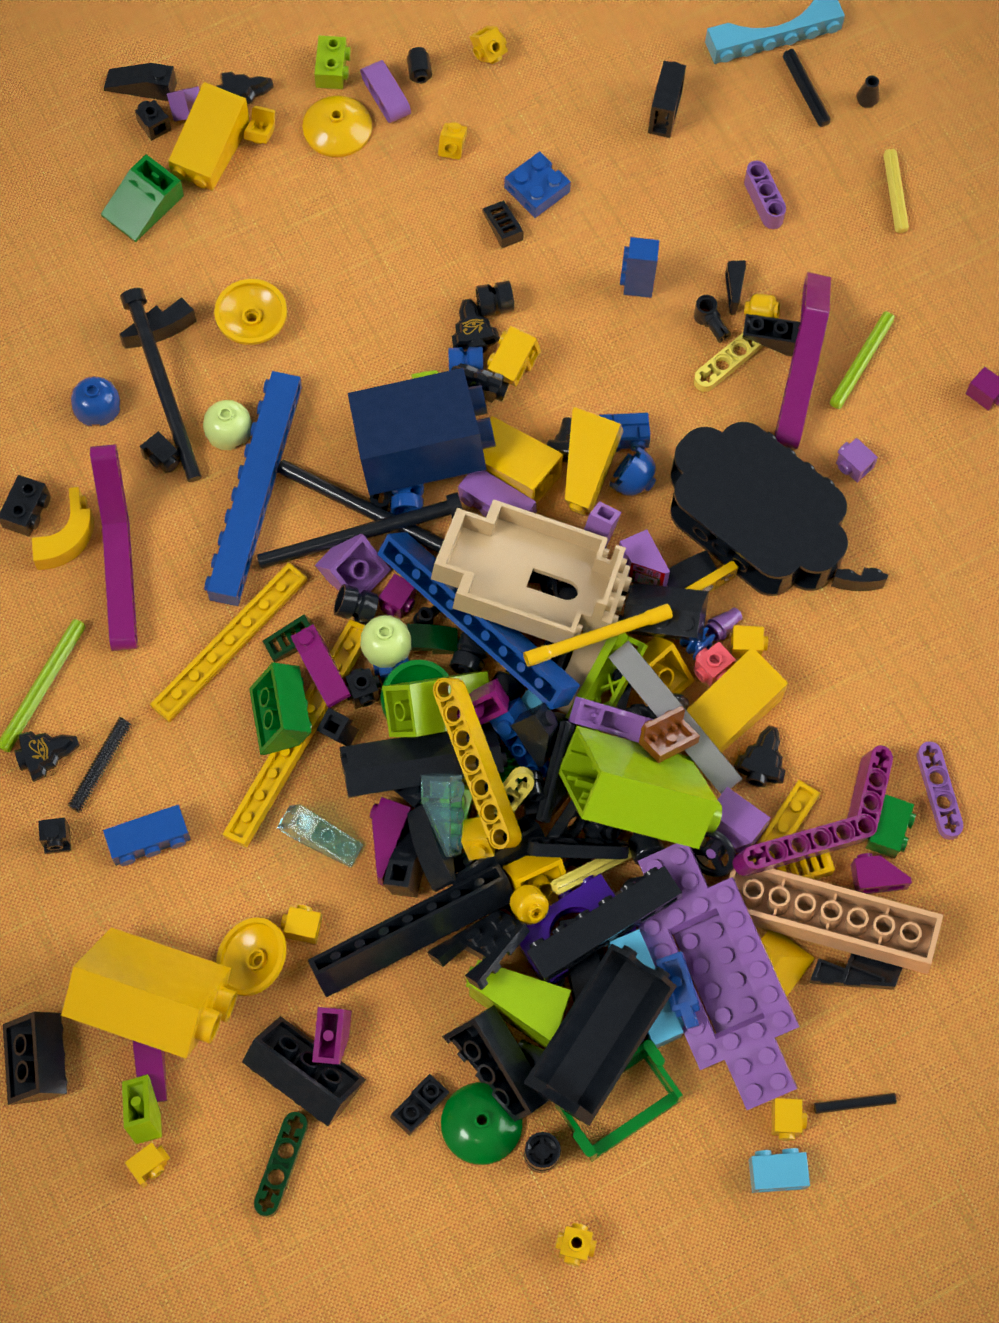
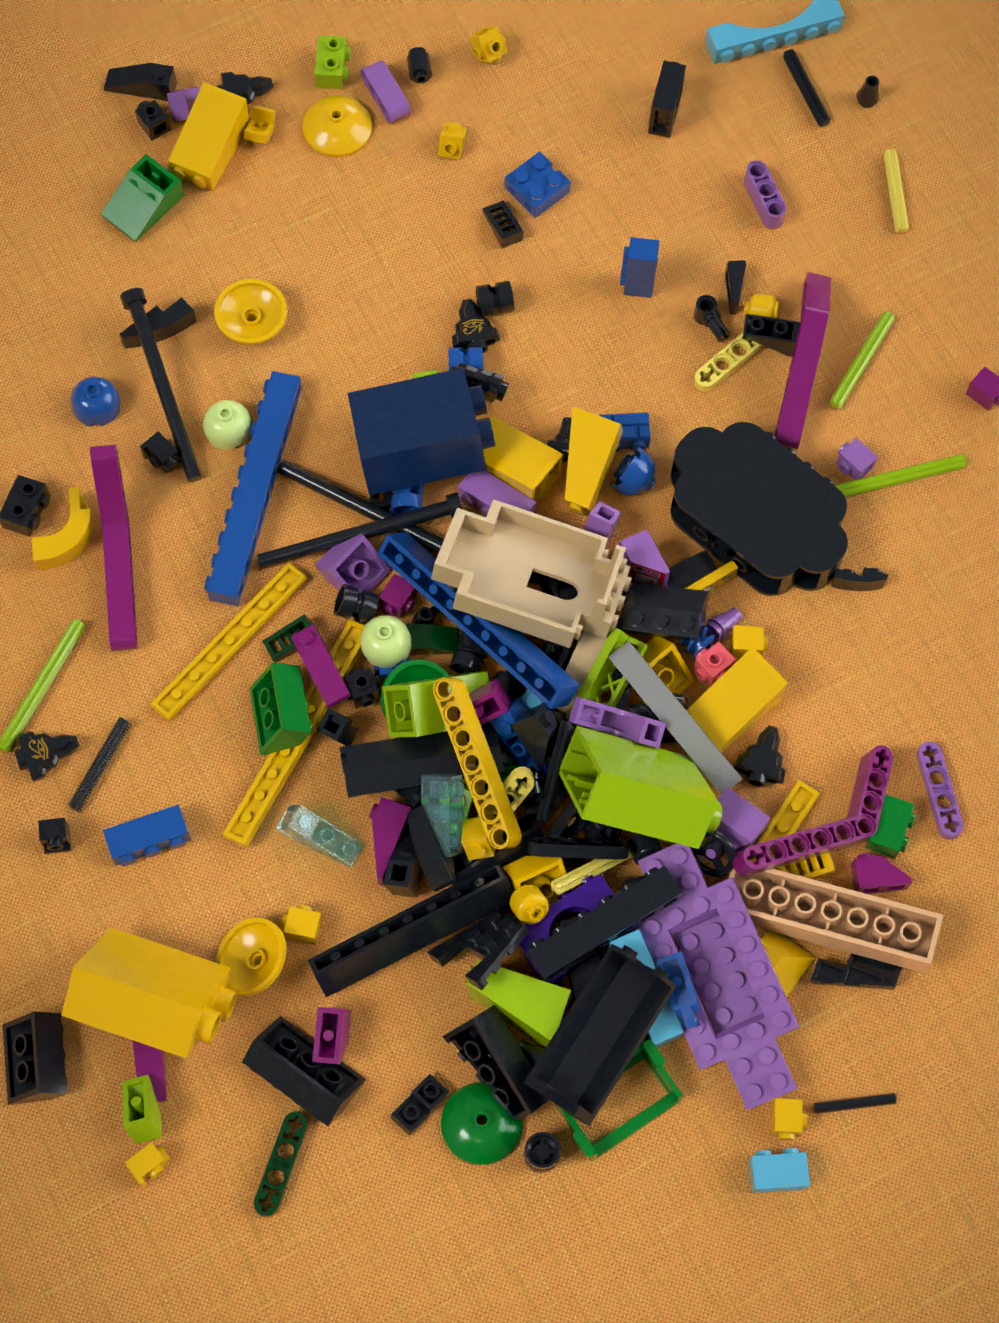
yellow brick [487,326,541,387] -> none
yellow piece [523,604,673,667] -> none
yellow brick [555,1223,597,1266] -> none
dark orange bracket [639,706,700,763] -> none
none -> lime axle [835,454,967,497]

